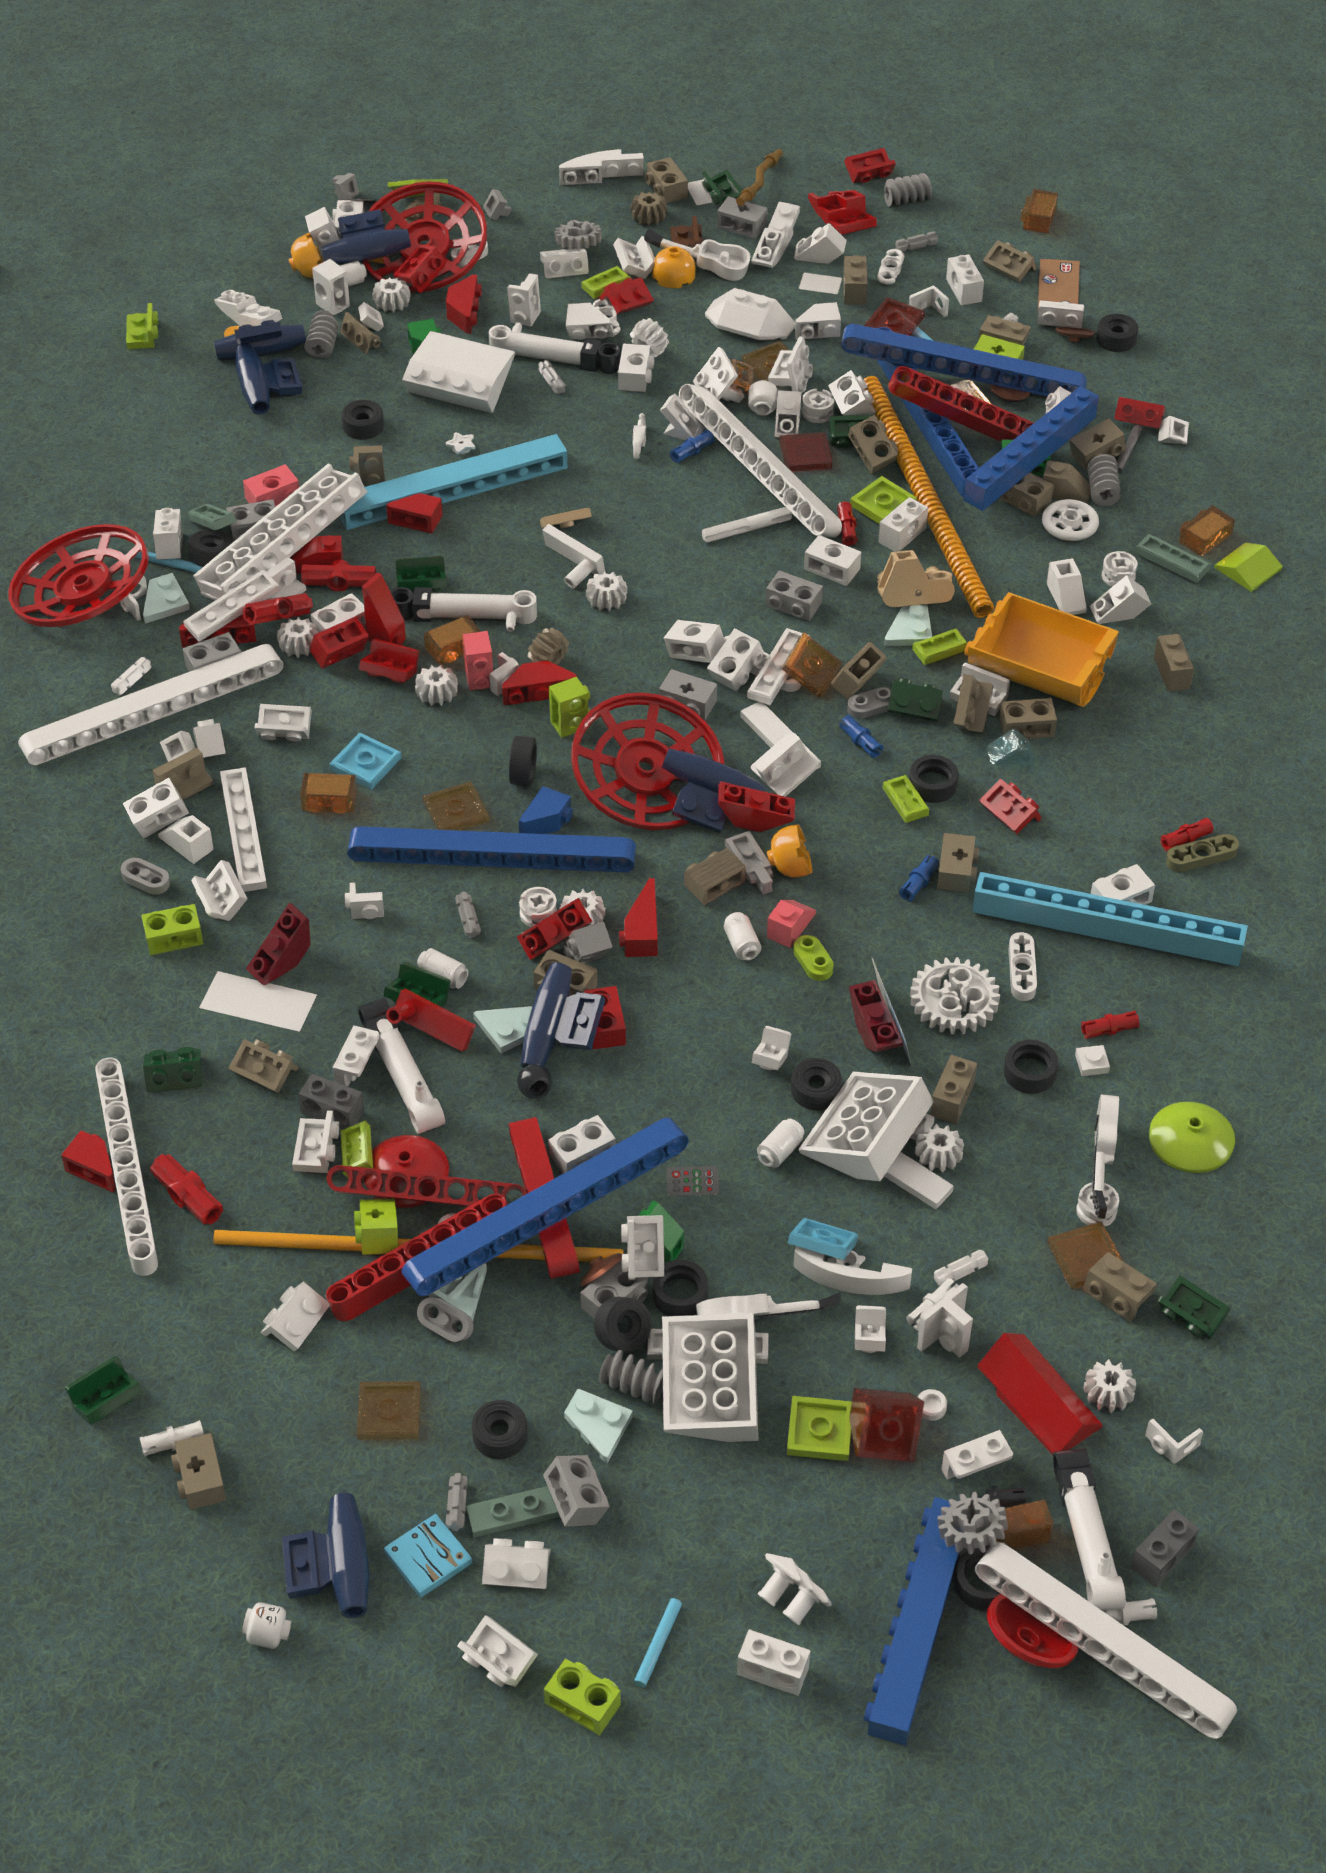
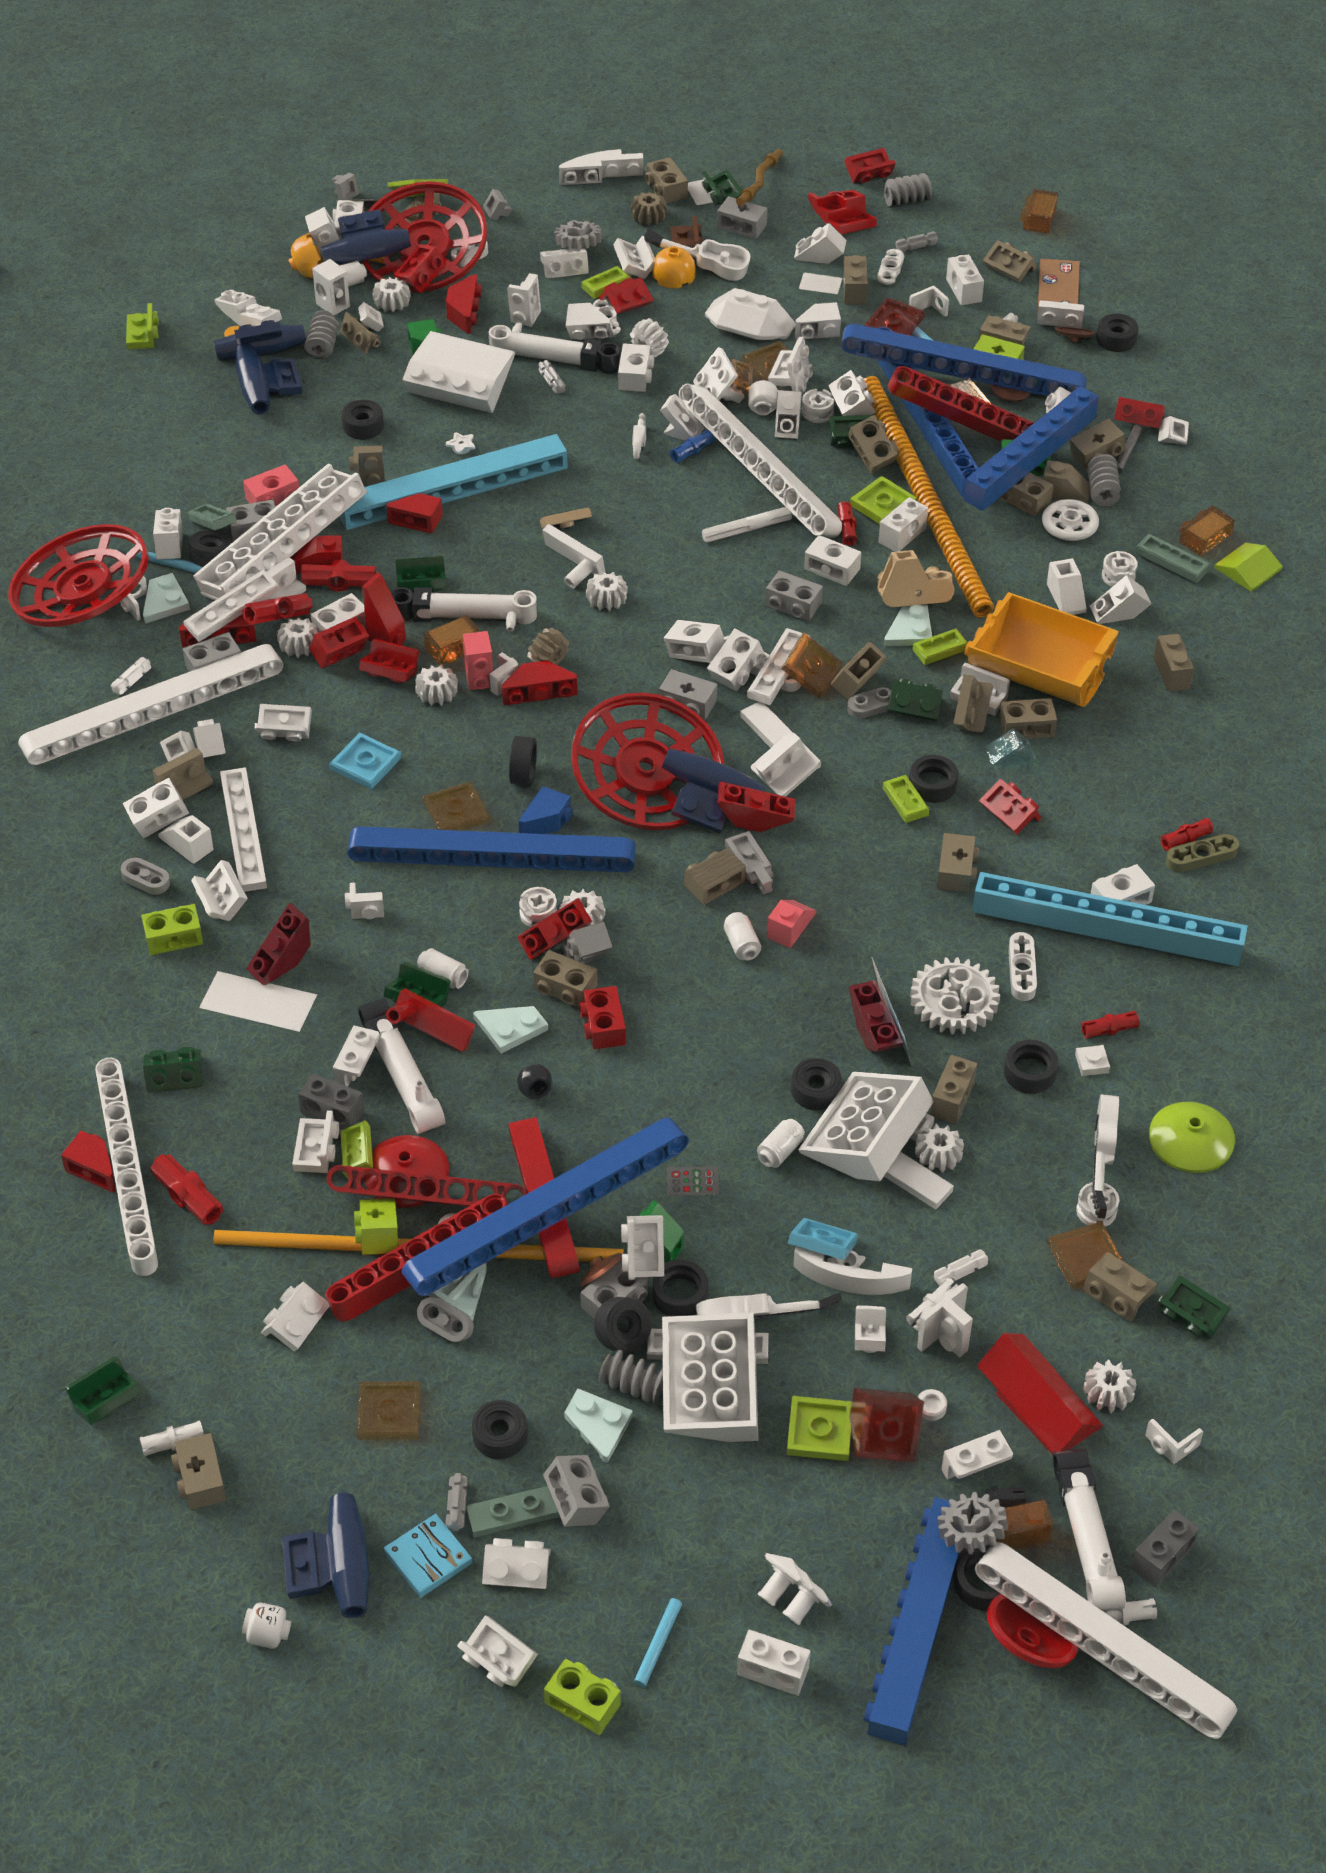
dark tan bracket [228,1039,299,1093] -> none
clear orange brick [300,773,357,813] -> none
light grey axle [455,892,481,938] -> none
dark blue plate [521,962,606,1068] -> none
lime brick [549,677,590,738] -> none
white brick [549,1115,616,1174] -> none
red slope [619,878,658,957] -> none
white slope [751,202,800,268] -> none
white bracket [752,1026,791,1070] -> none
light orange cylinder [767,824,812,878] -> none
clear red tile [779,432,832,472] -> none
lime plate [794,935,834,981] -> none
blue pin [839,715,883,758] -> none
blue pin [899,855,940,902] -> none

